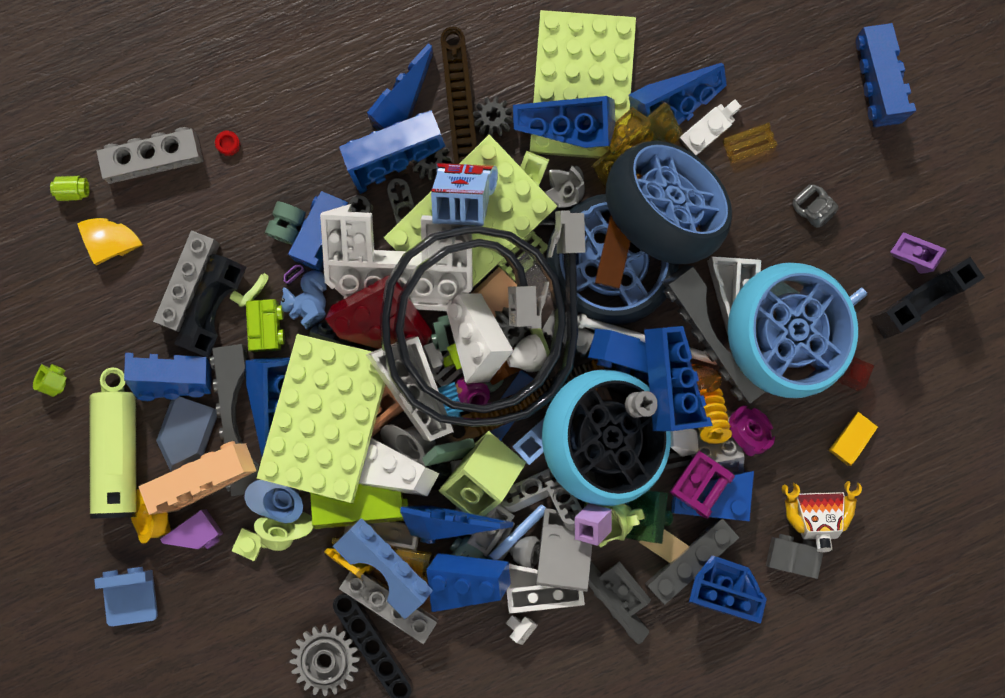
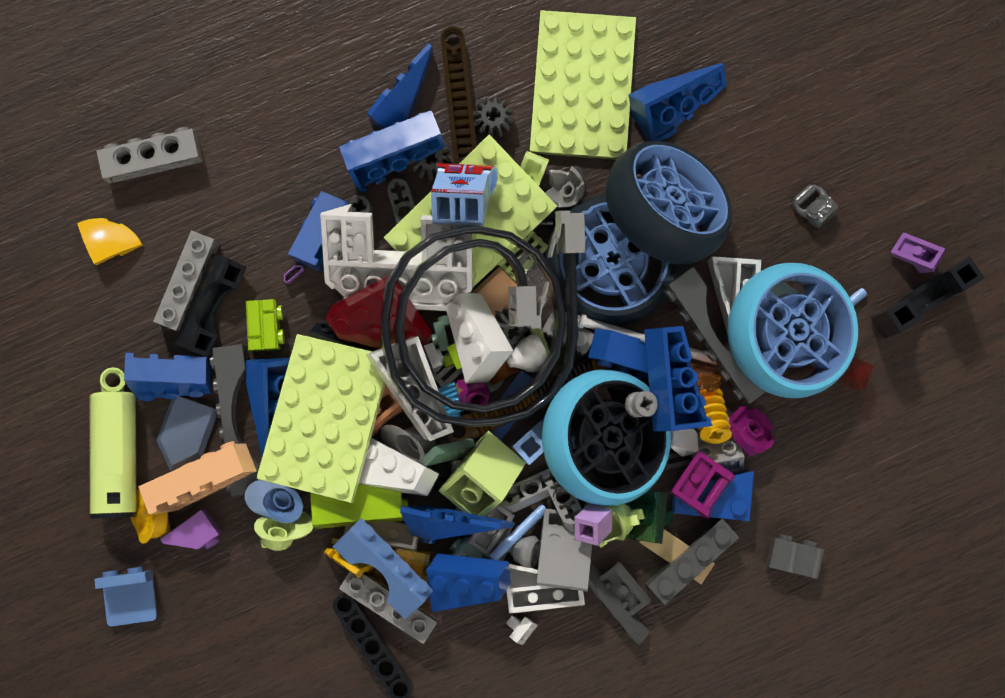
lime plate [33,364,67,397] -> none
lime brick [50,176,89,201] -> none
red tile [215,130,241,156] -> none
yellowish green piece [230,273,269,307] -> none
yellowish green plate [232,528,262,561] -> none
sand green wheel [264,201,306,245] -> none
medium blue animal [281,270,327,330] -> none
light grey gear [290,624,361,696] -> none
blue wedge [513,96,616,148] -> none
clear yellow bracket [592,102,683,189] -> none
reddish brown tile [594,215,630,289] -> none
white hinge [679,100,741,156] -> none
blue wedge [689,556,767,624] -> none
clear yellow tile [722,123,778,163] -> none
torso [781,481,862,552] -> none
yellow slope [828,412,878,466] -> none
blue wedge [856,23,916,127] -> none

